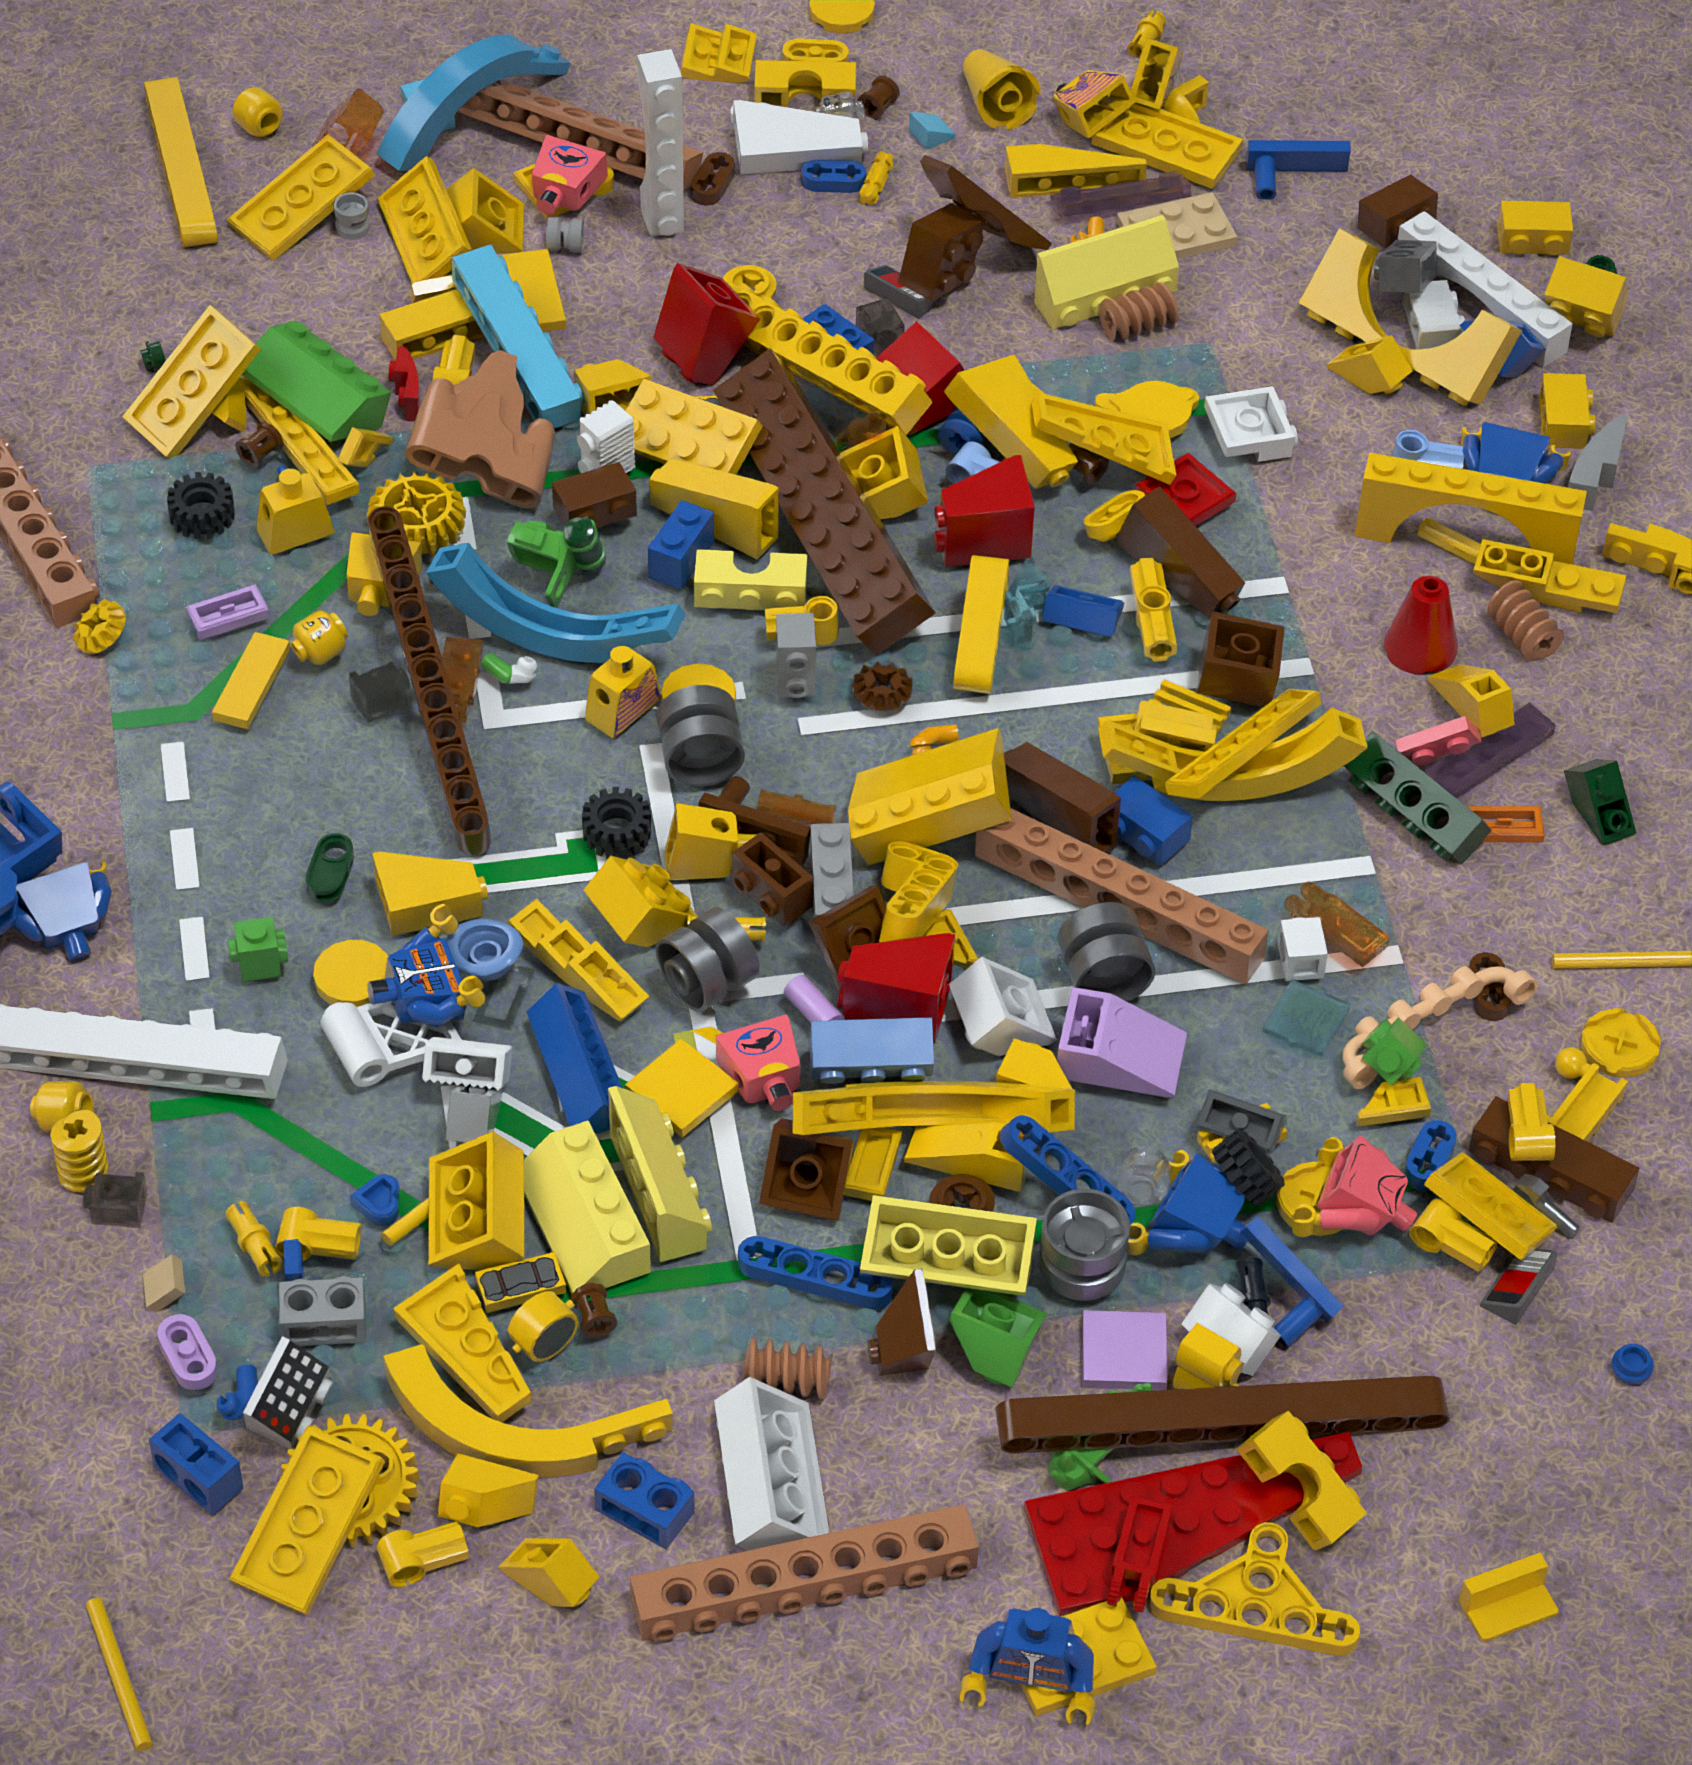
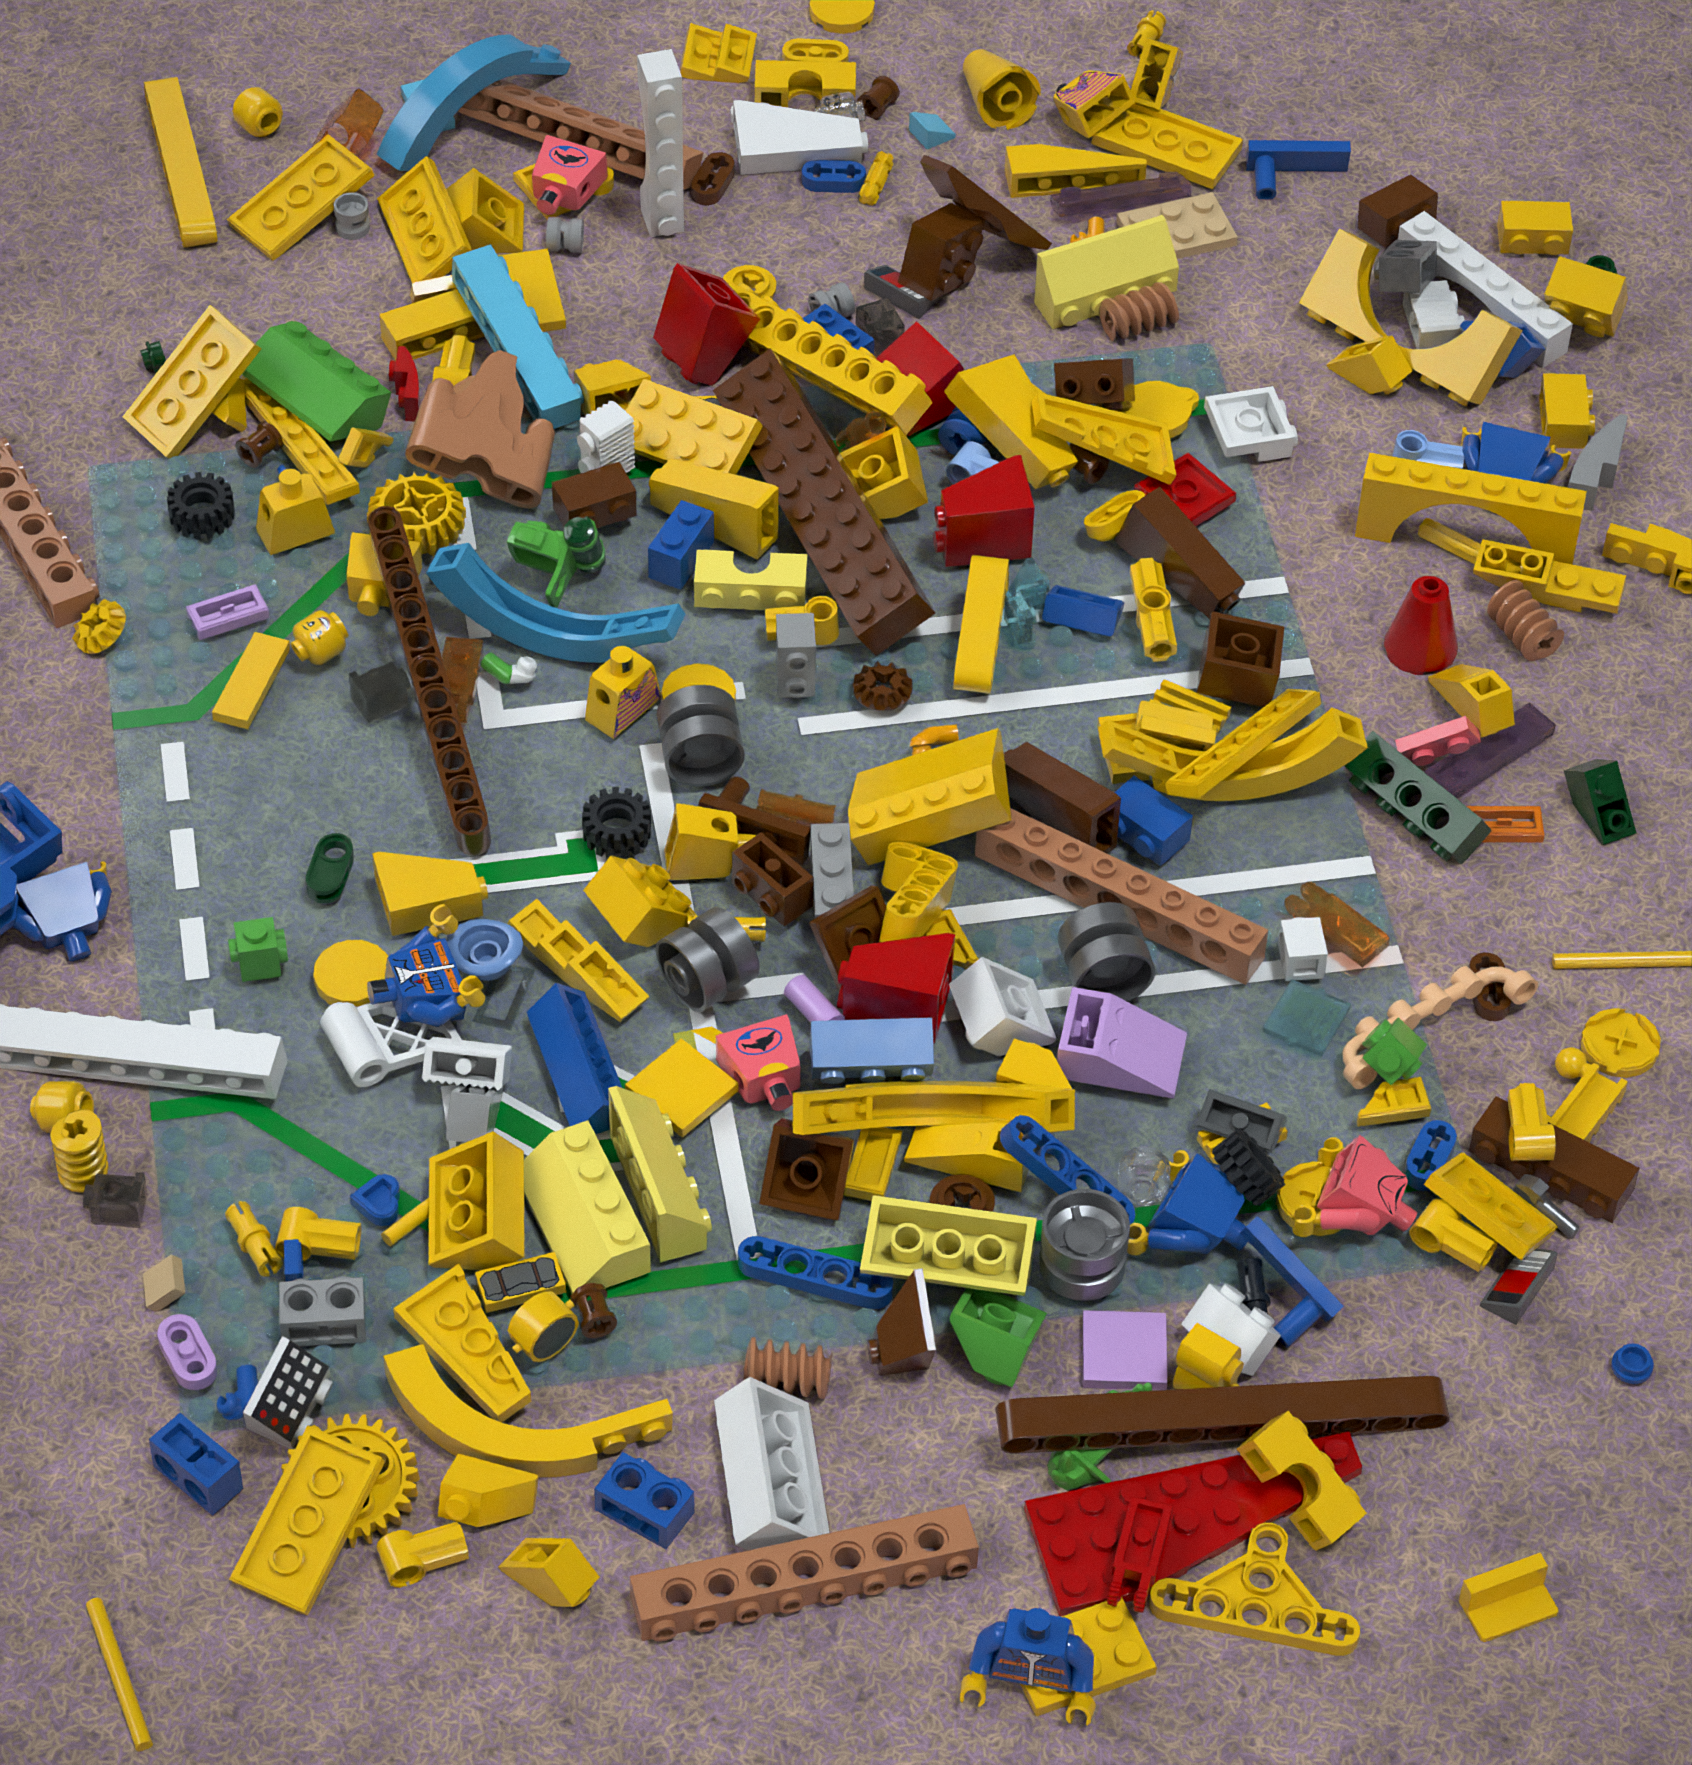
yellow plate [1164,75,1209,123] -> none
none -> light grey wheel [808,282,855,318]
none -> reddish brown brick [1054,358,1135,410]

